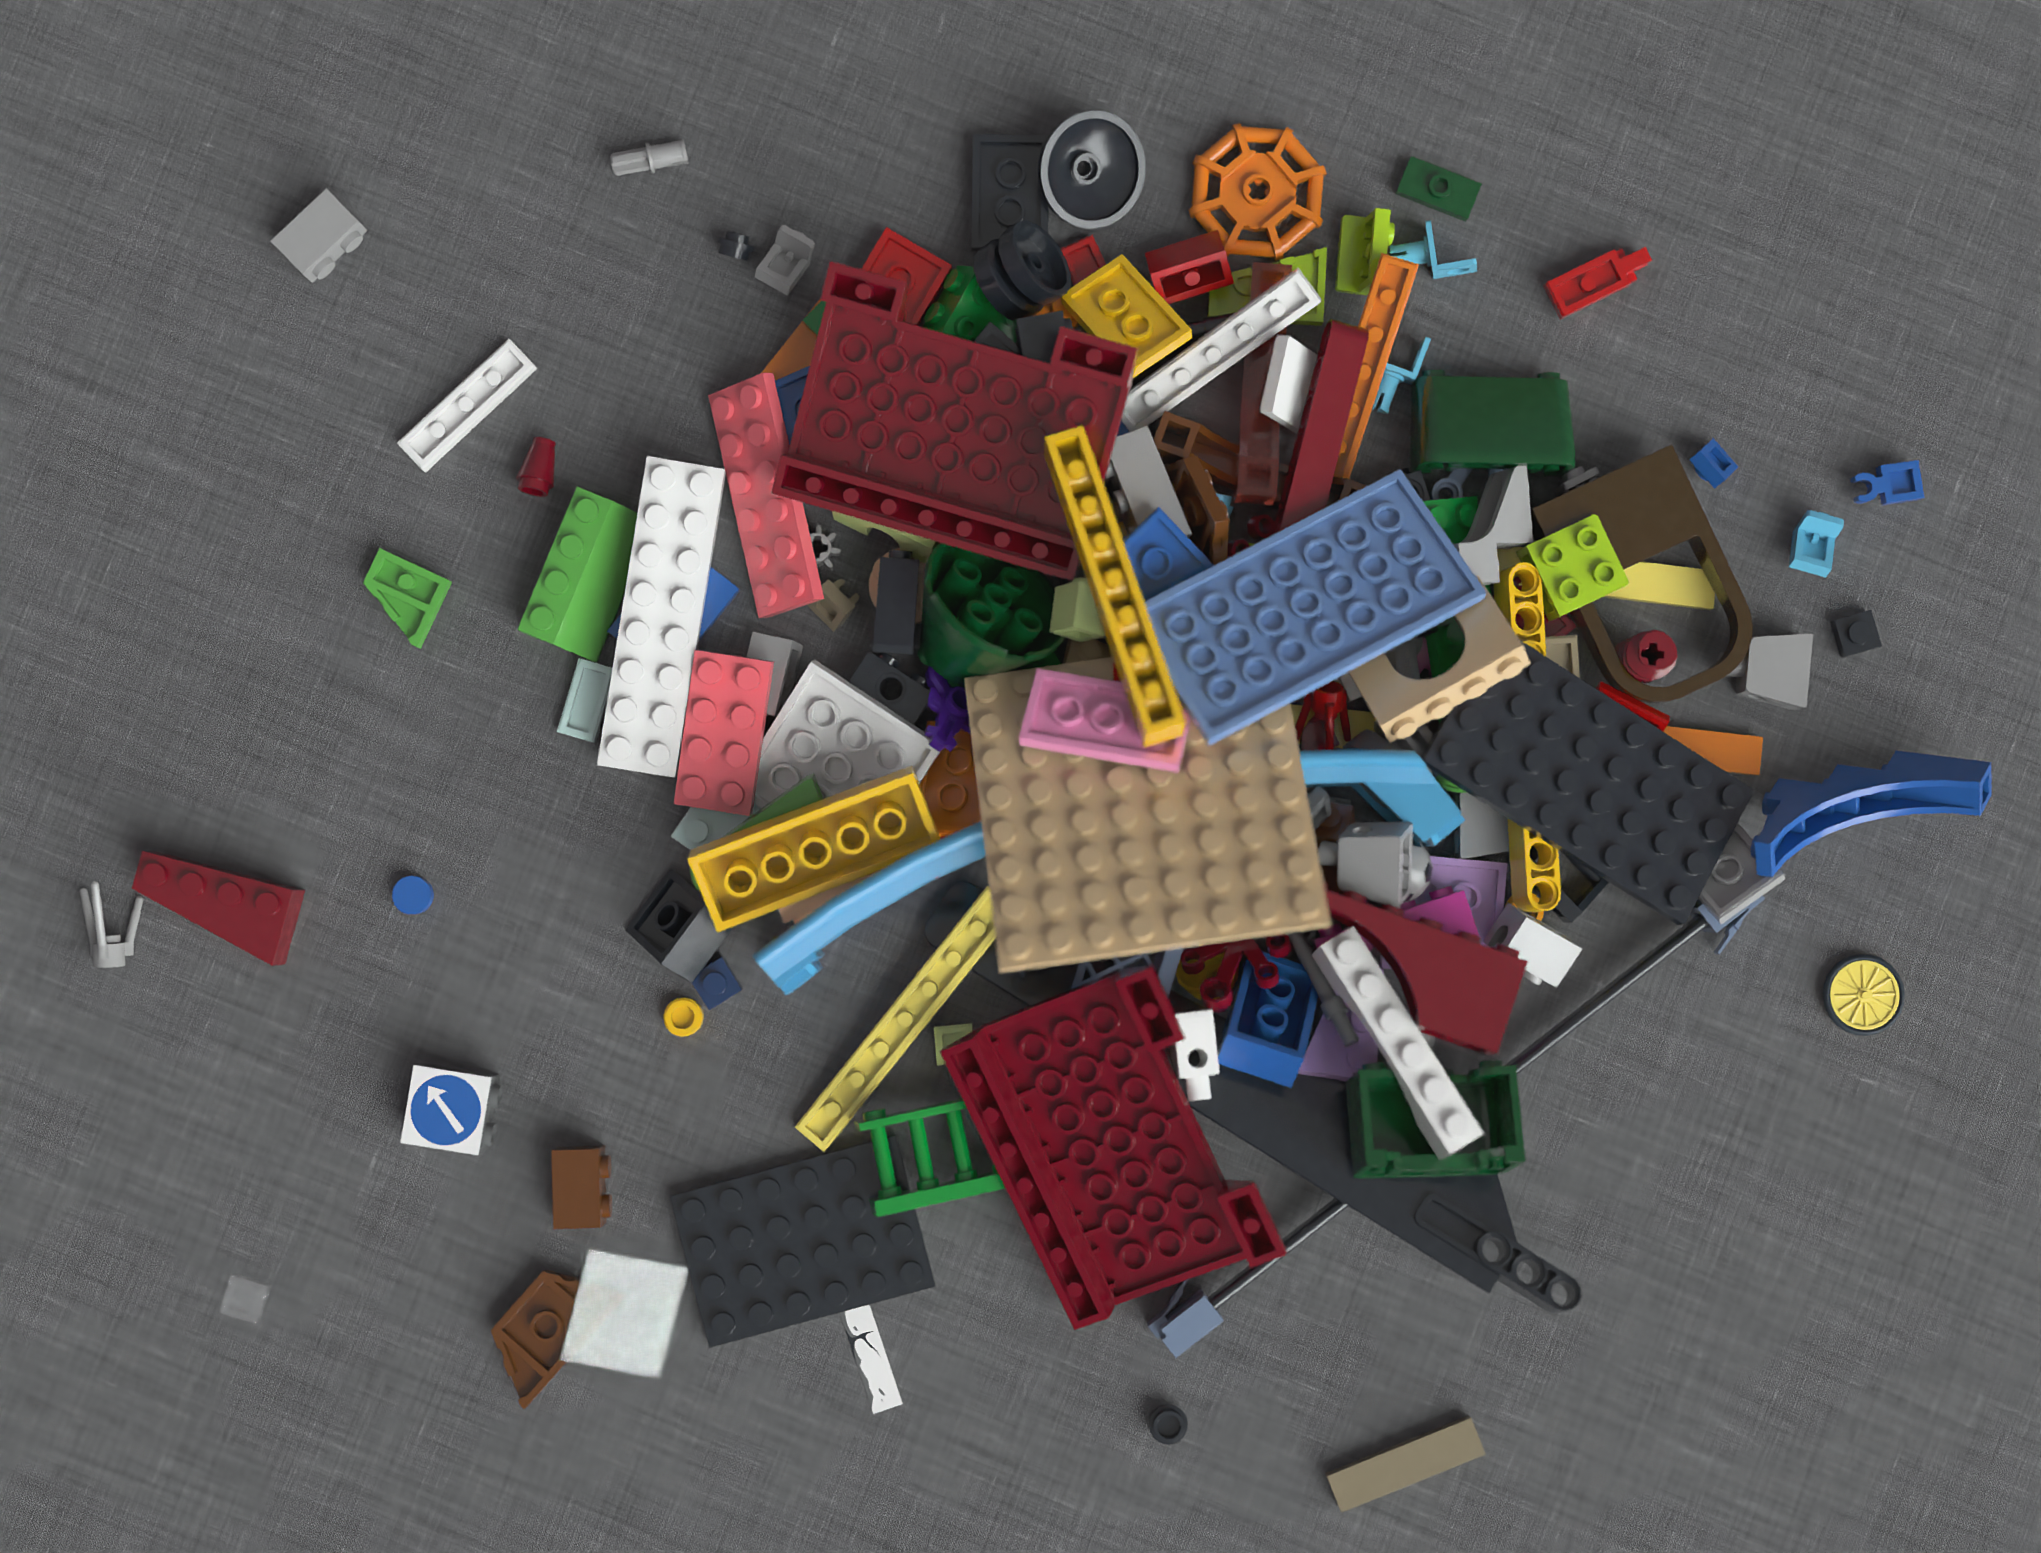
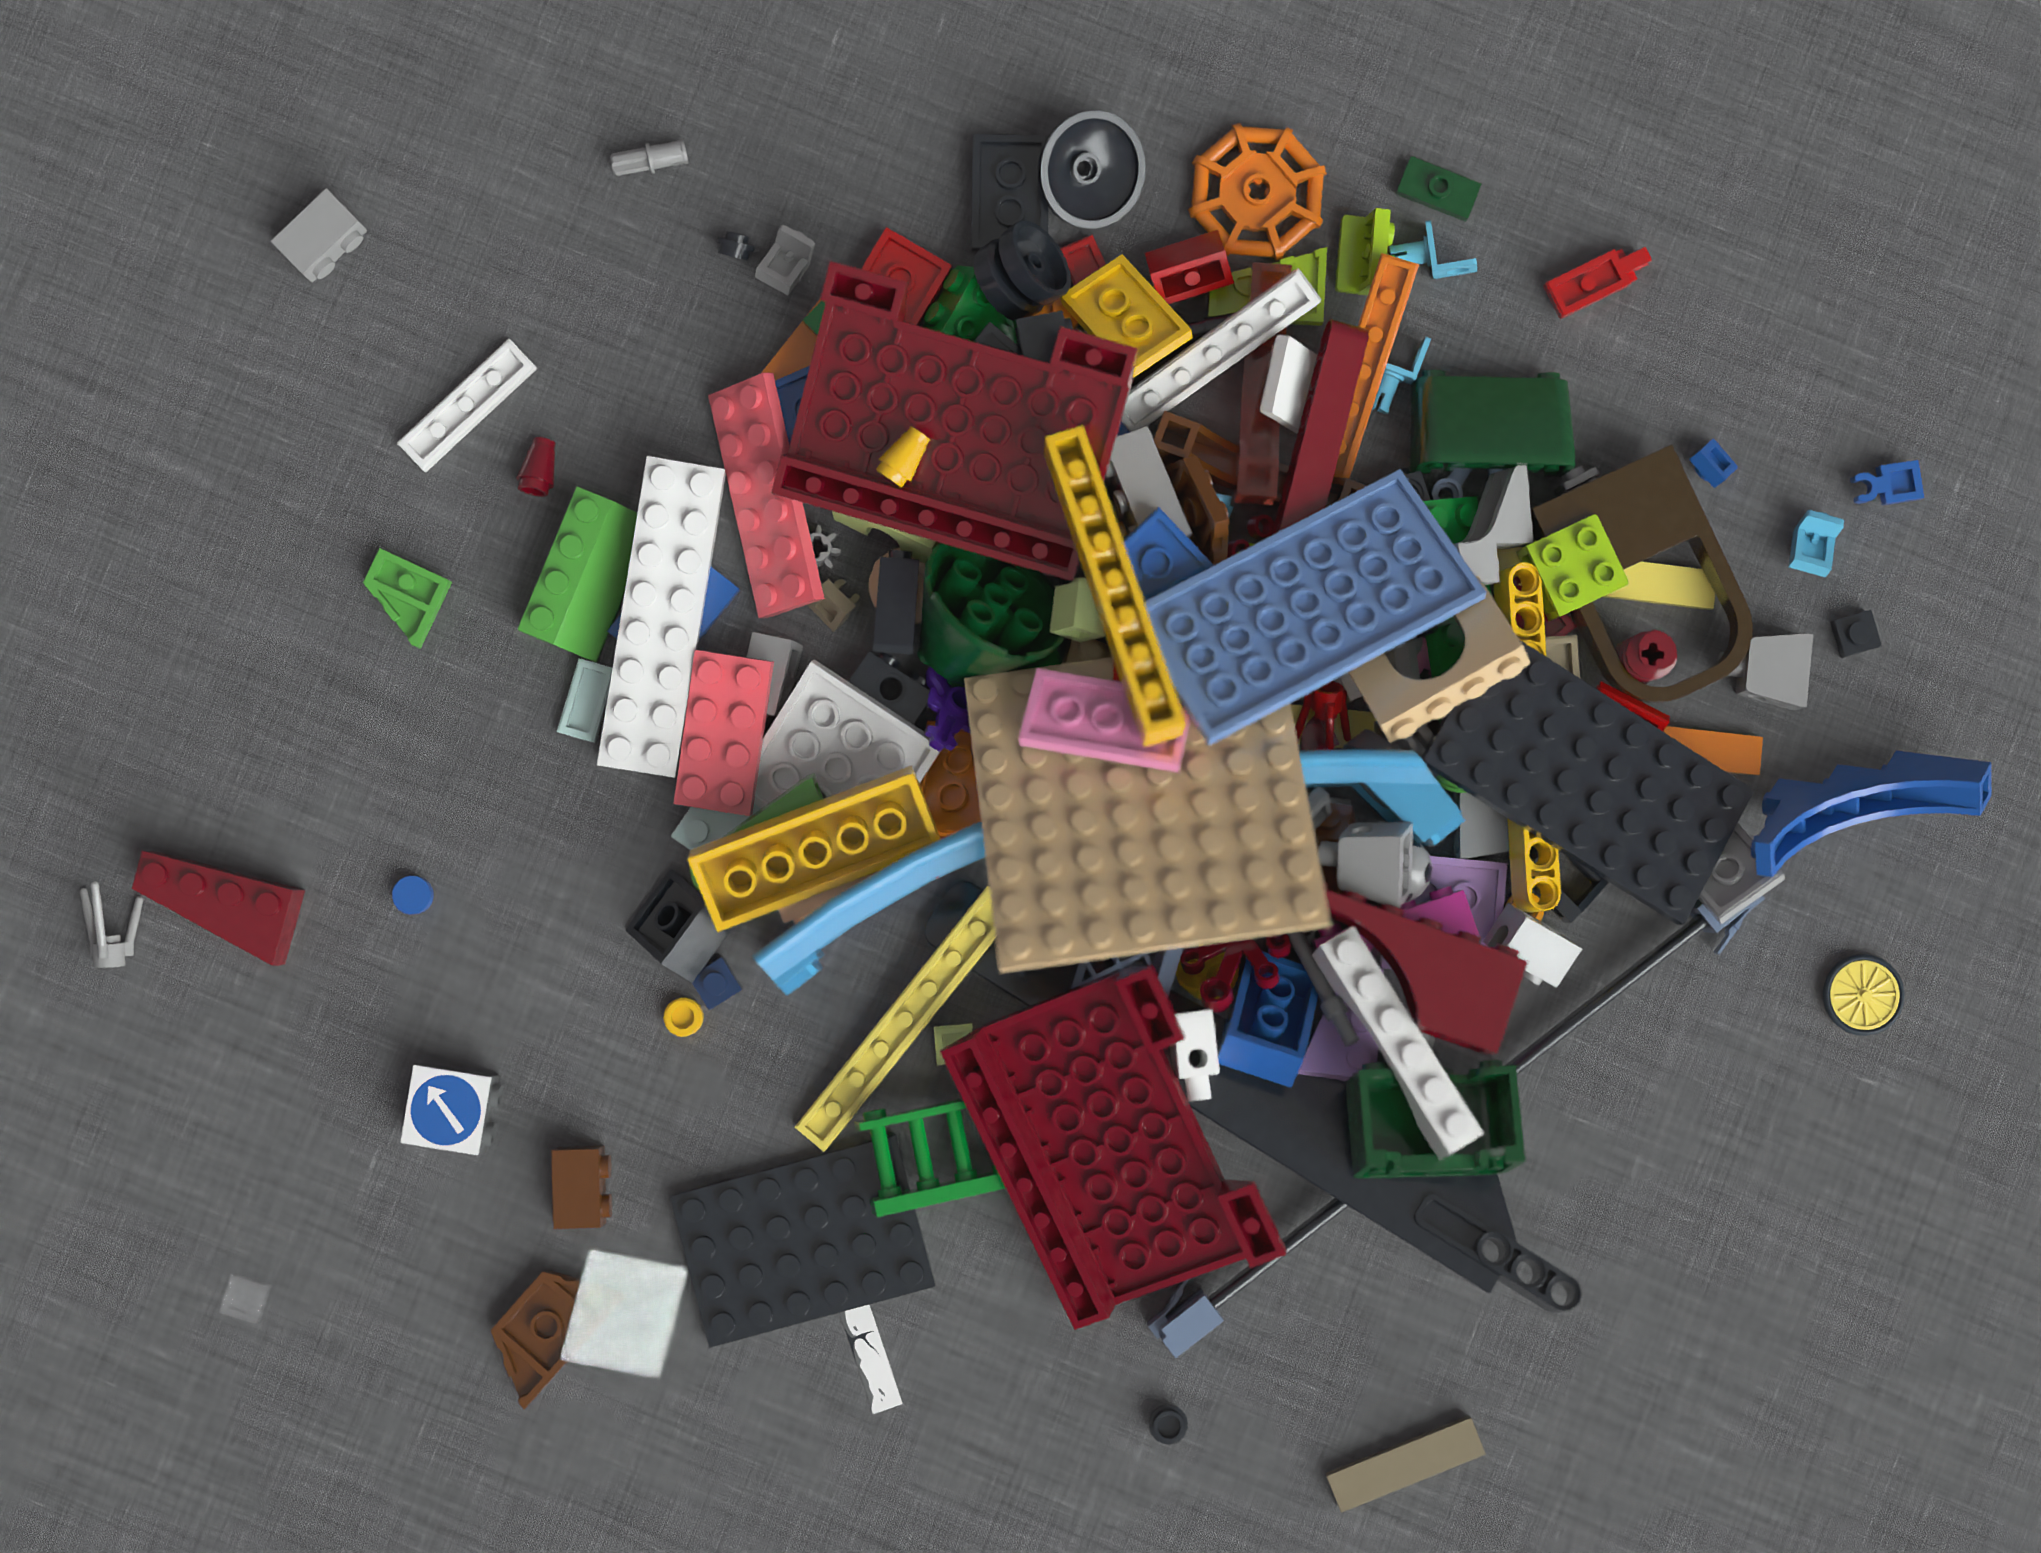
none -> yellow cone [876,426,930,488]

